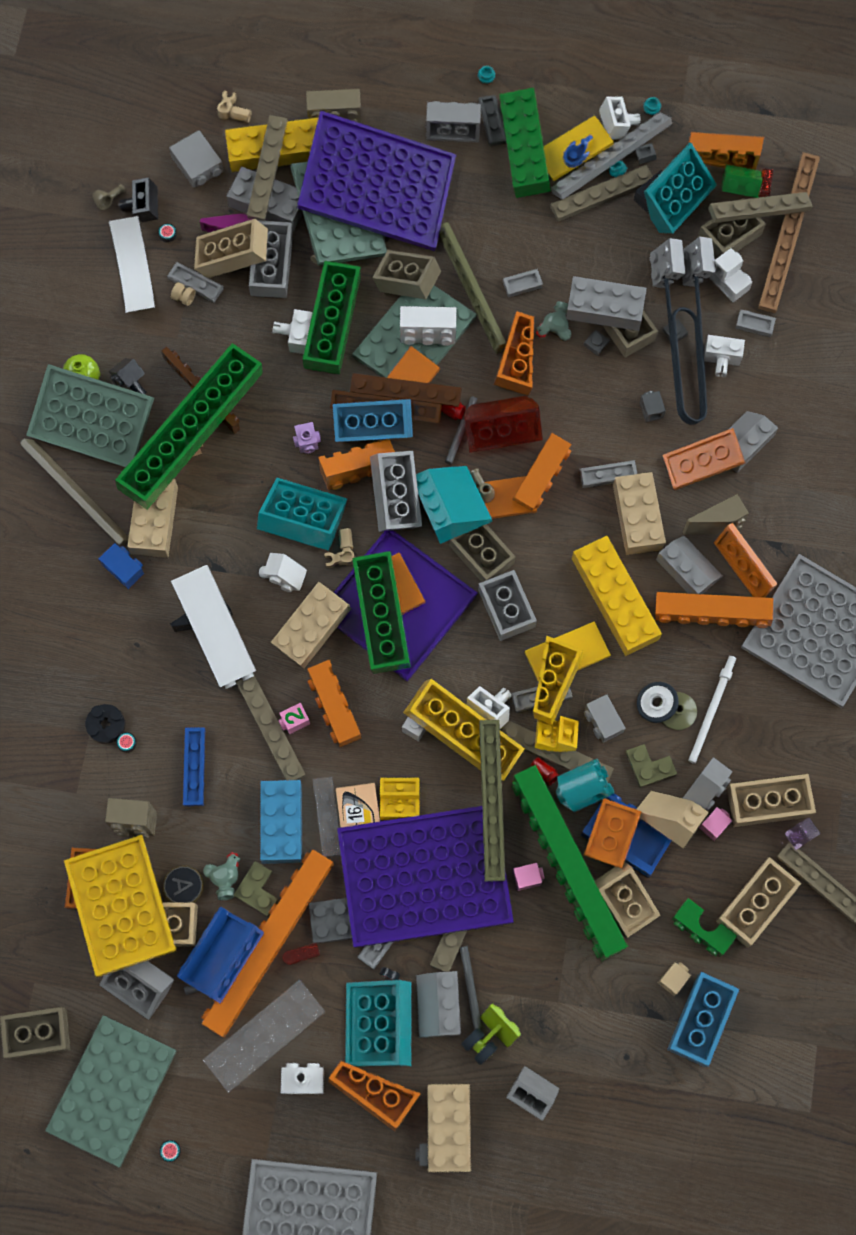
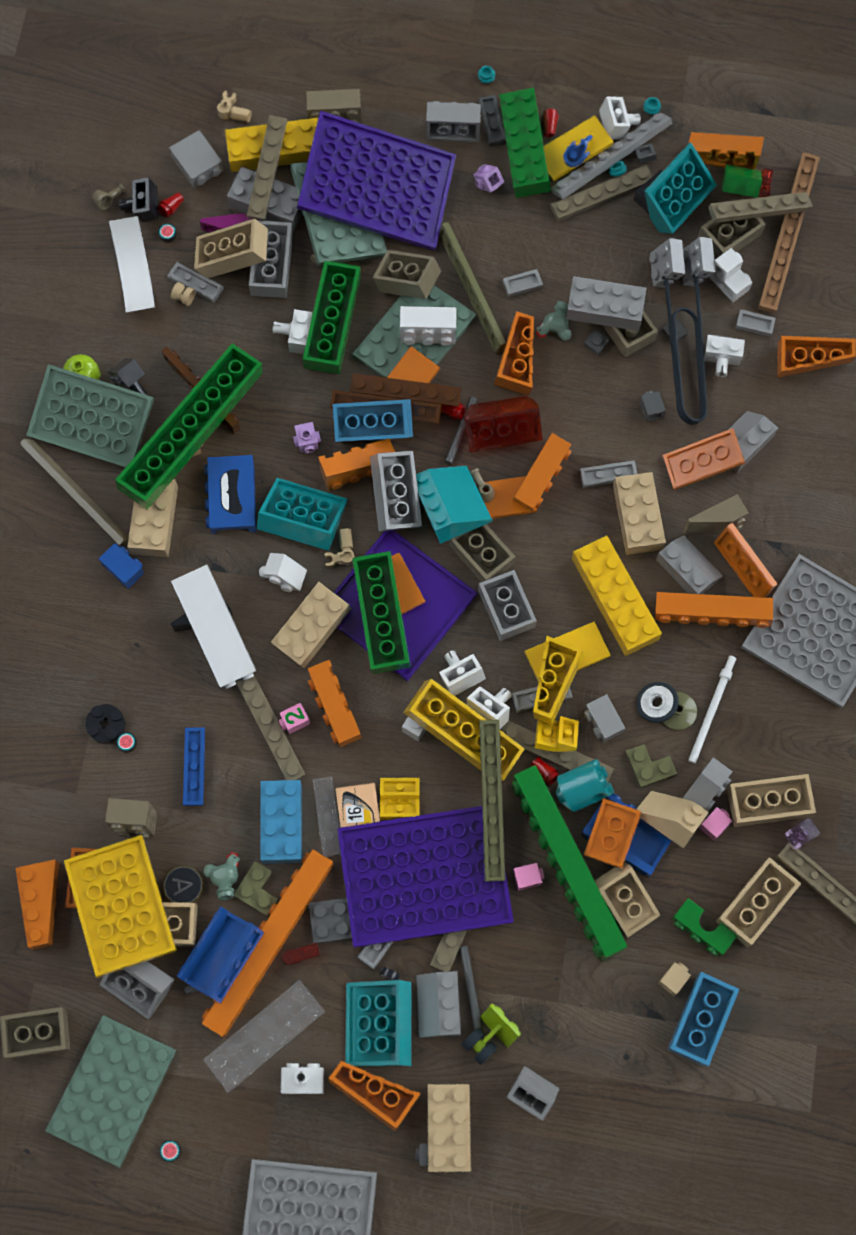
none -> orange wedge [16,859,60,950]
none -> red cone [158,192,184,217]
none -> blue panel [204,455,257,534]
none -> white brick [439,651,486,696]
none -> lavender brick [473,165,504,192]
none -> red cone [541,109,559,137]
none -> orange wedge [777,336,856,378]

